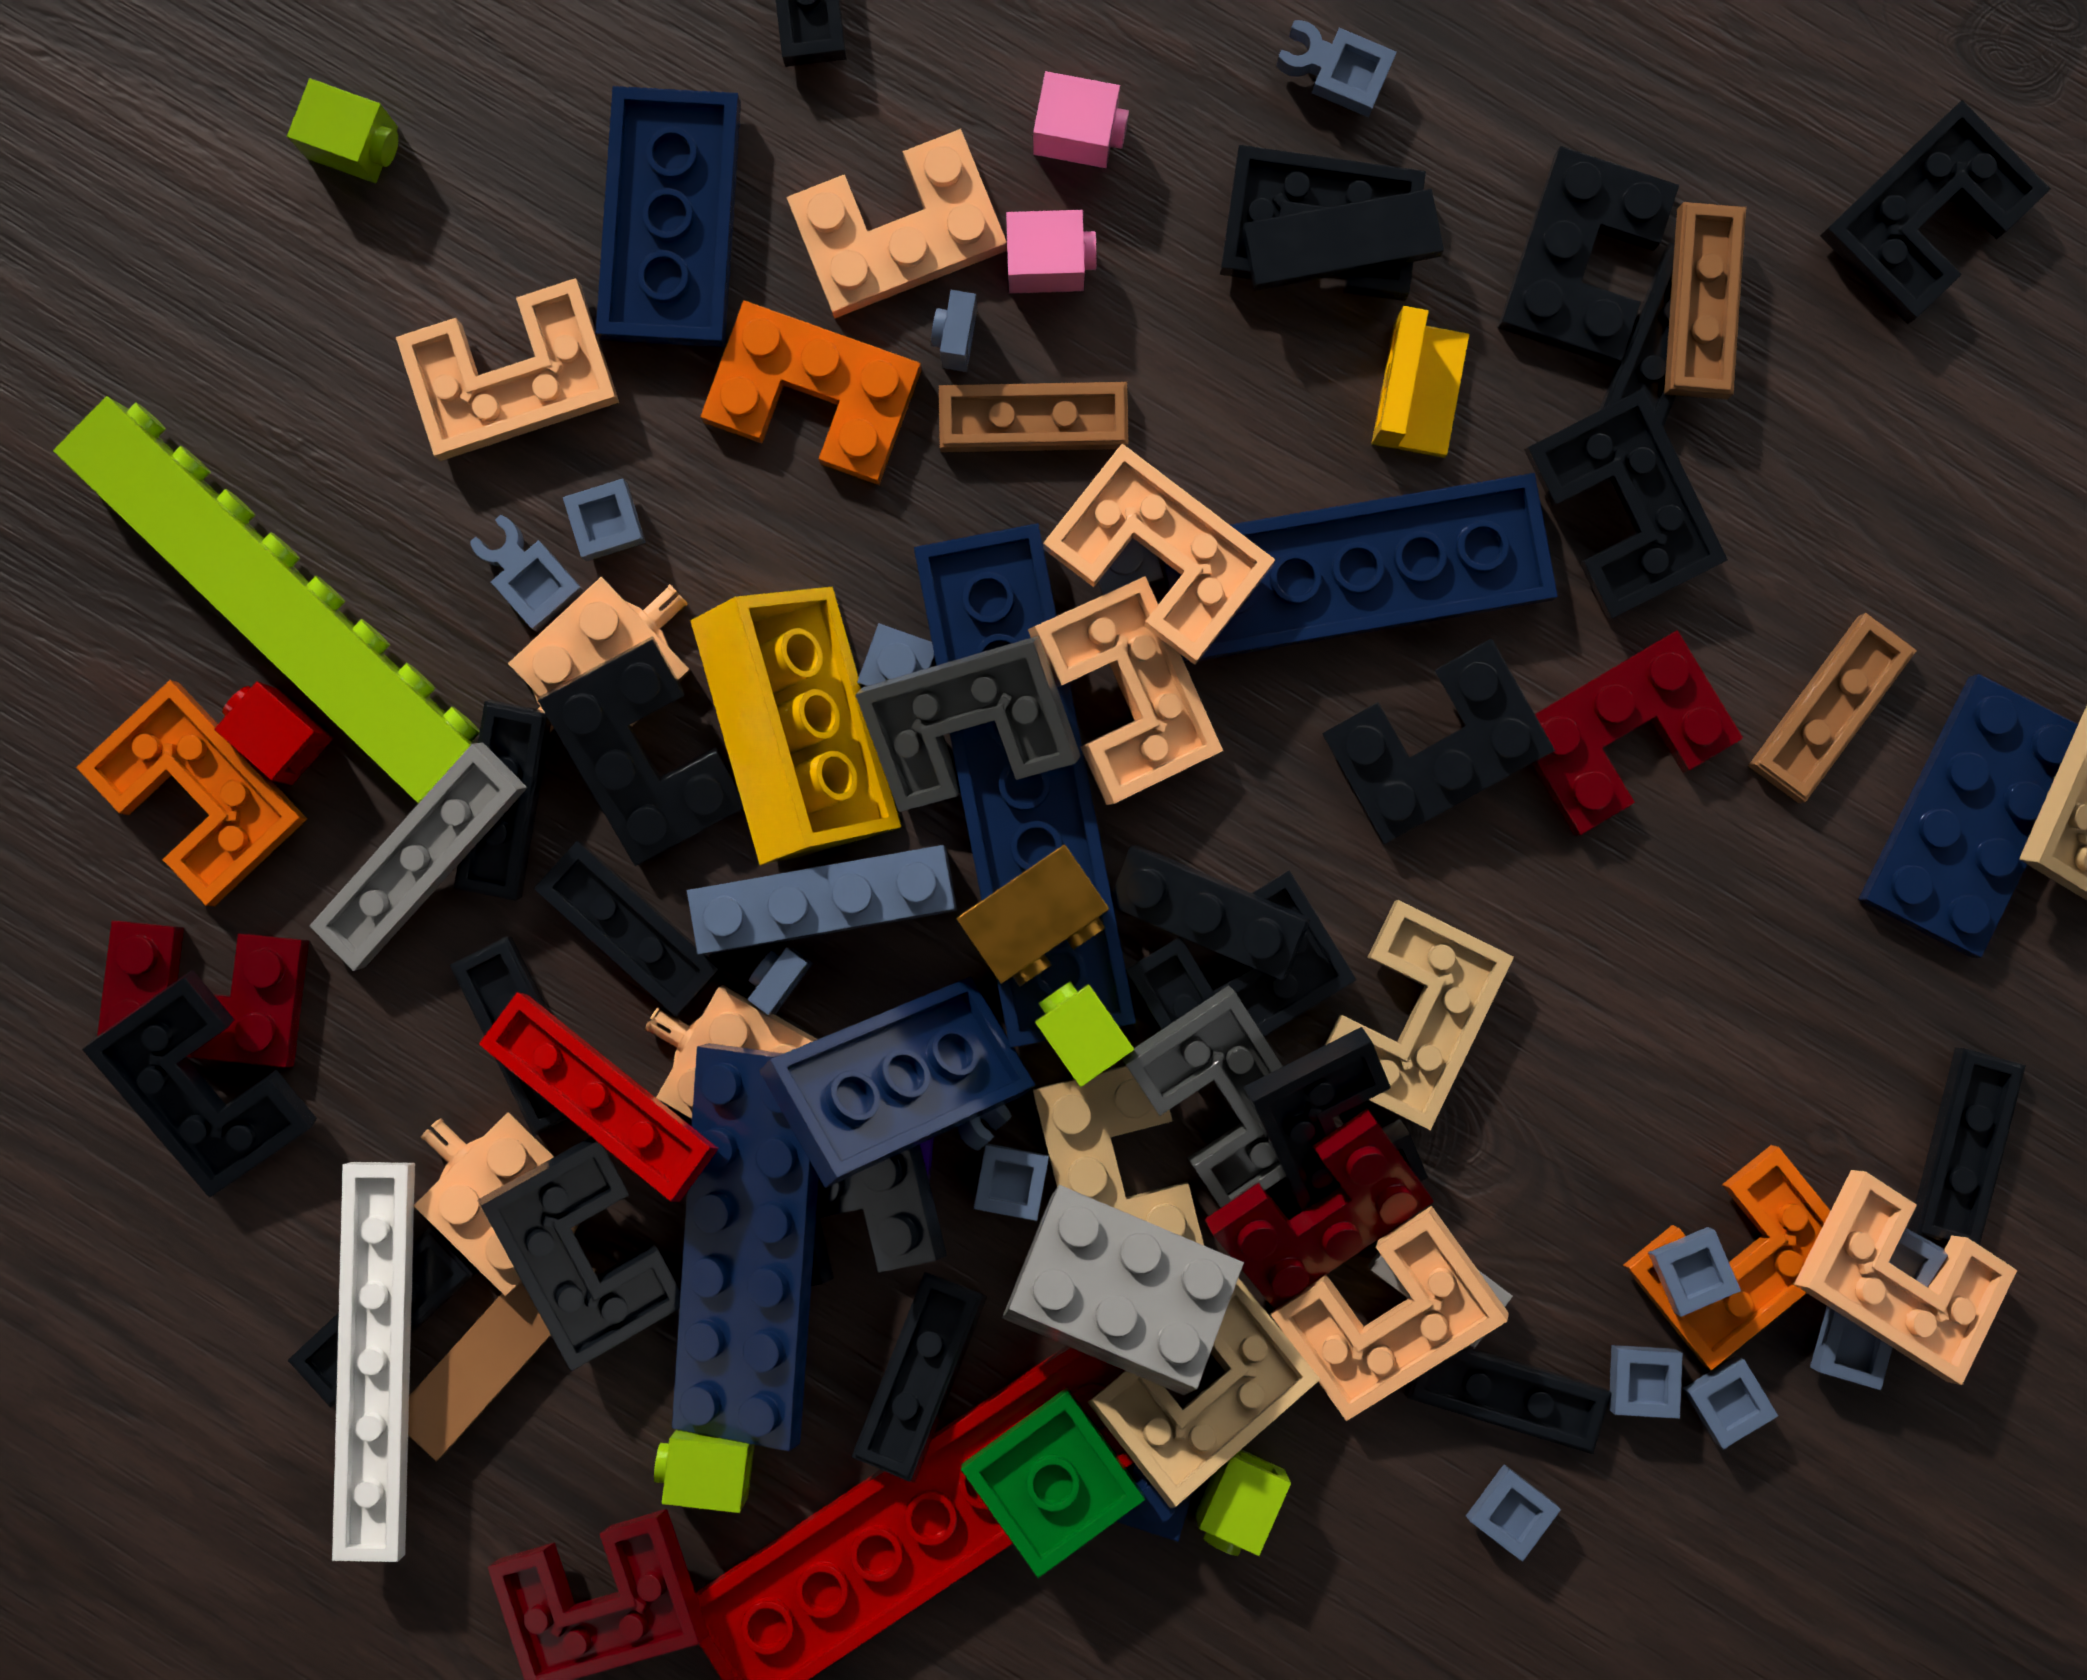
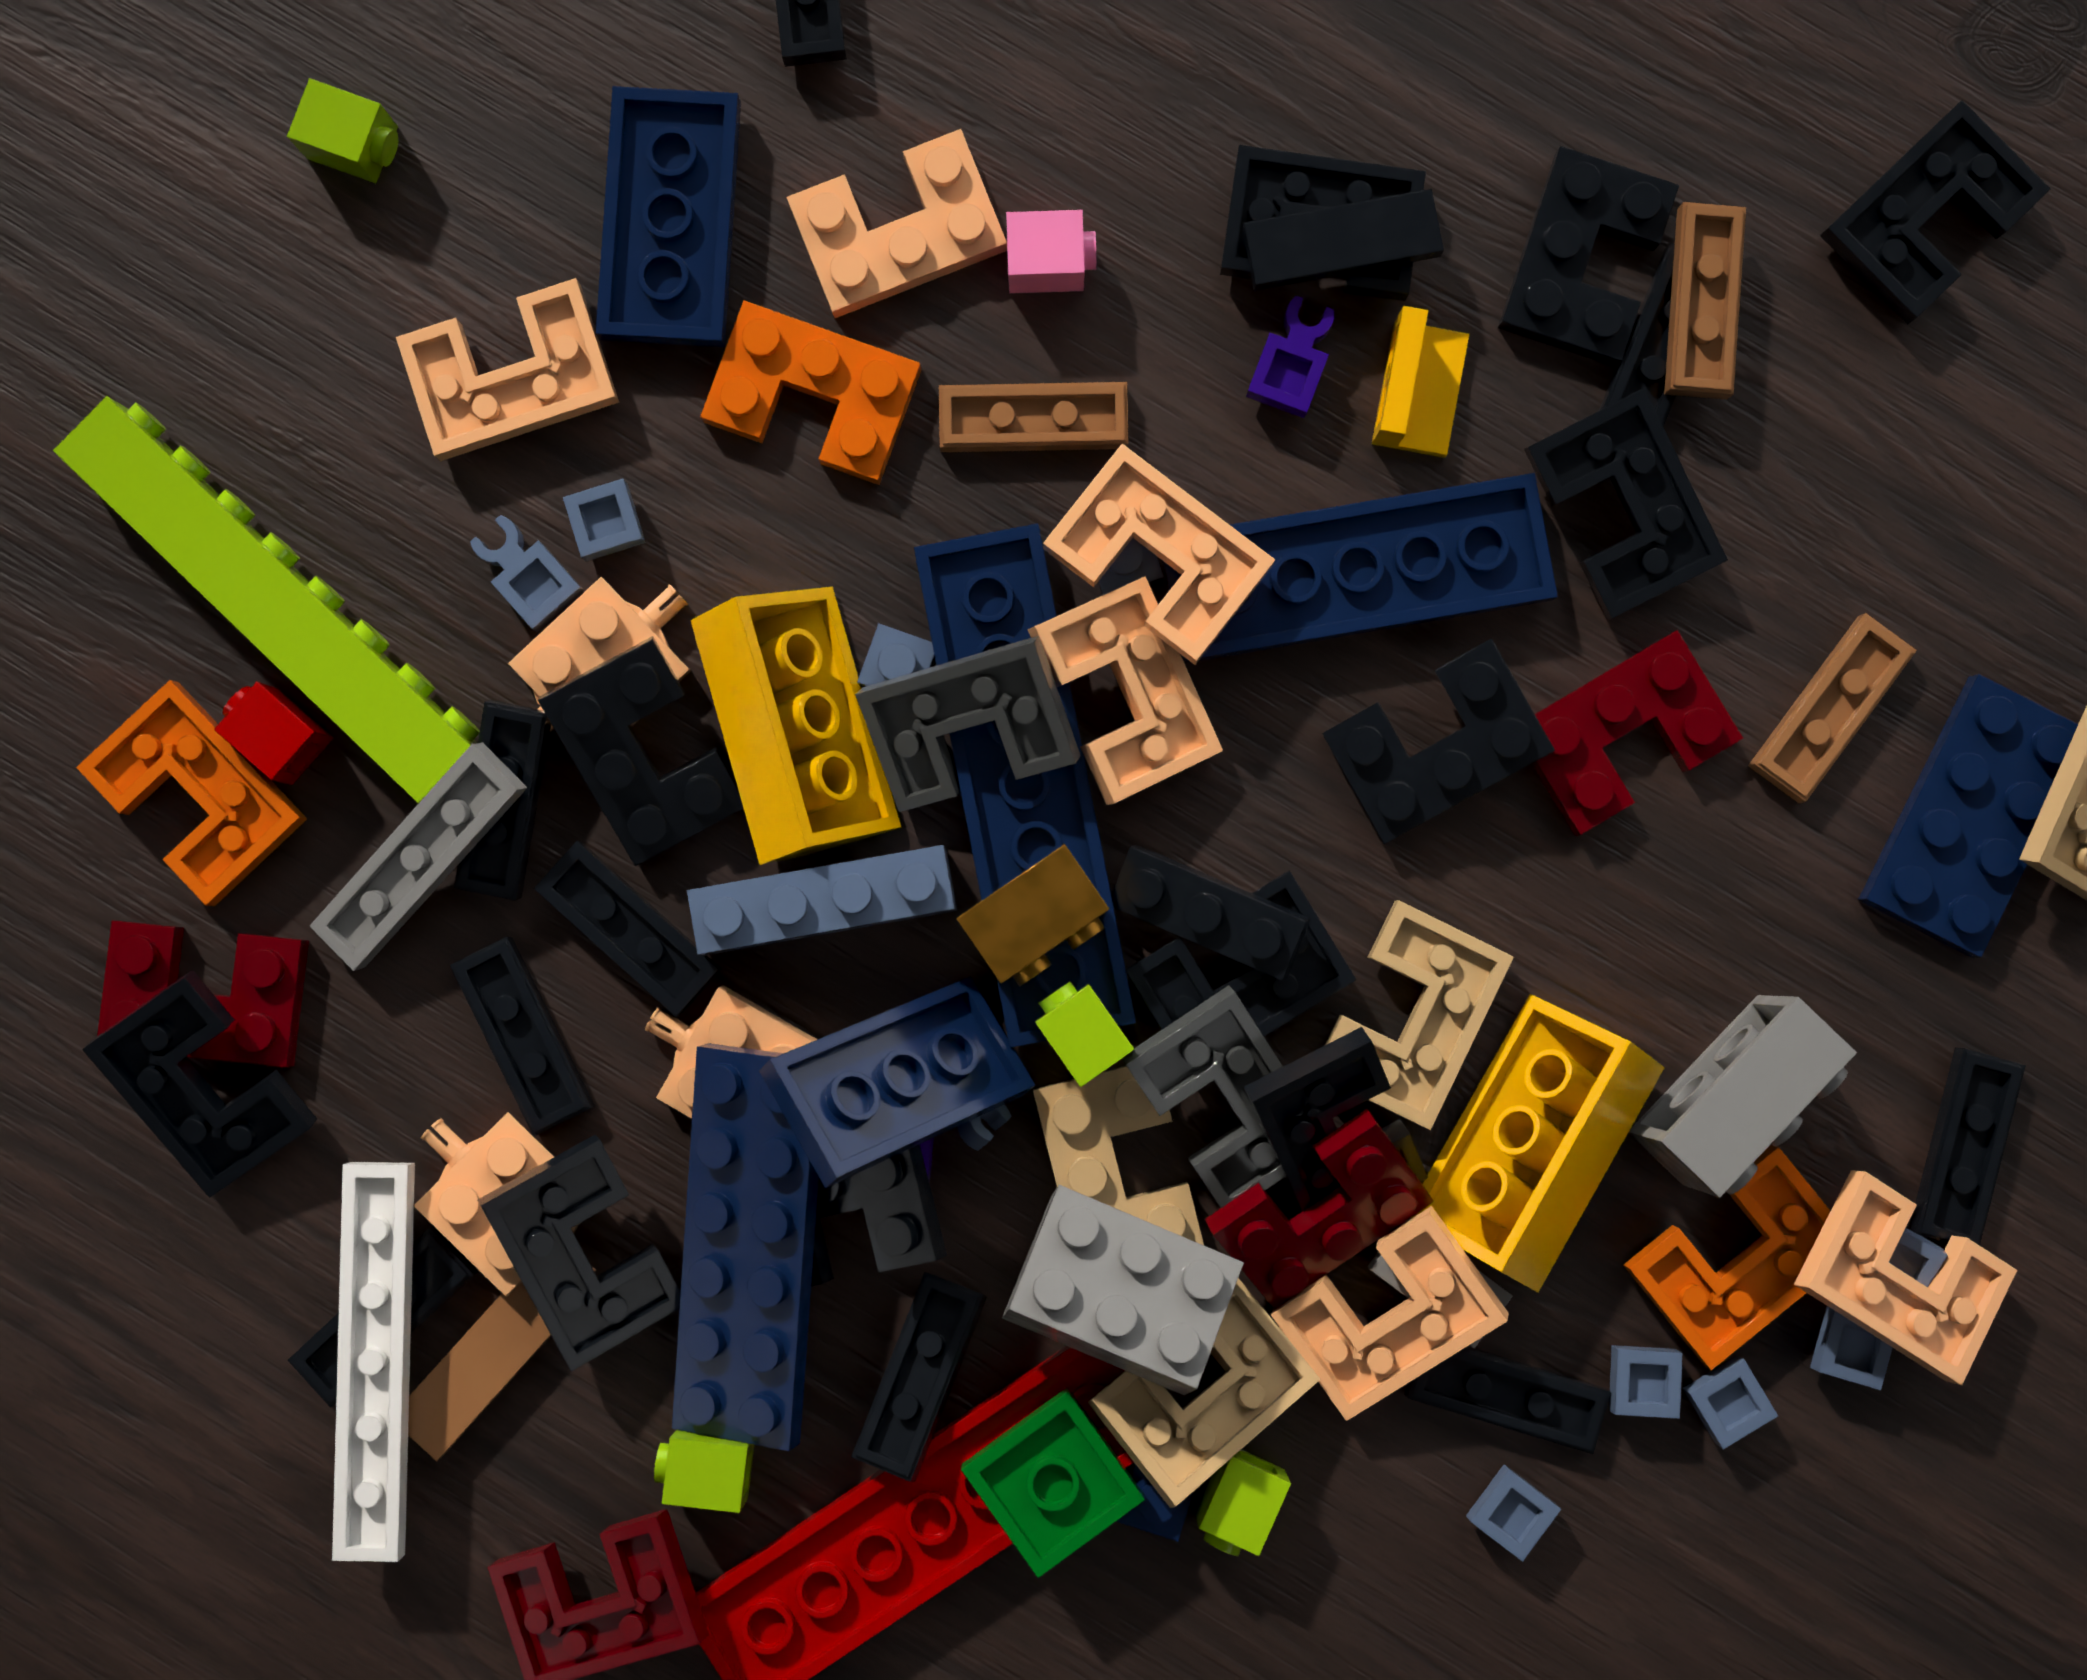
red plate [479,992,719,1202] -> none
sand blue plate [747,947,813,1015] -> none
sand blue plate [931,290,978,372] -> none
sand blue plate [974,1143,1049,1221] -> none
bright pink brick [1033,71,1129,168] -> none
sand blue plate [1276,20,1397,117] -> none
sand blue plate [1648,1227,1741,1317] -> none
none -> dark purple plate [1246,296,1334,418]
none -> yellow slope [1411,994,1665,1292]
none -> light grey brick [1628,995,1857,1198]

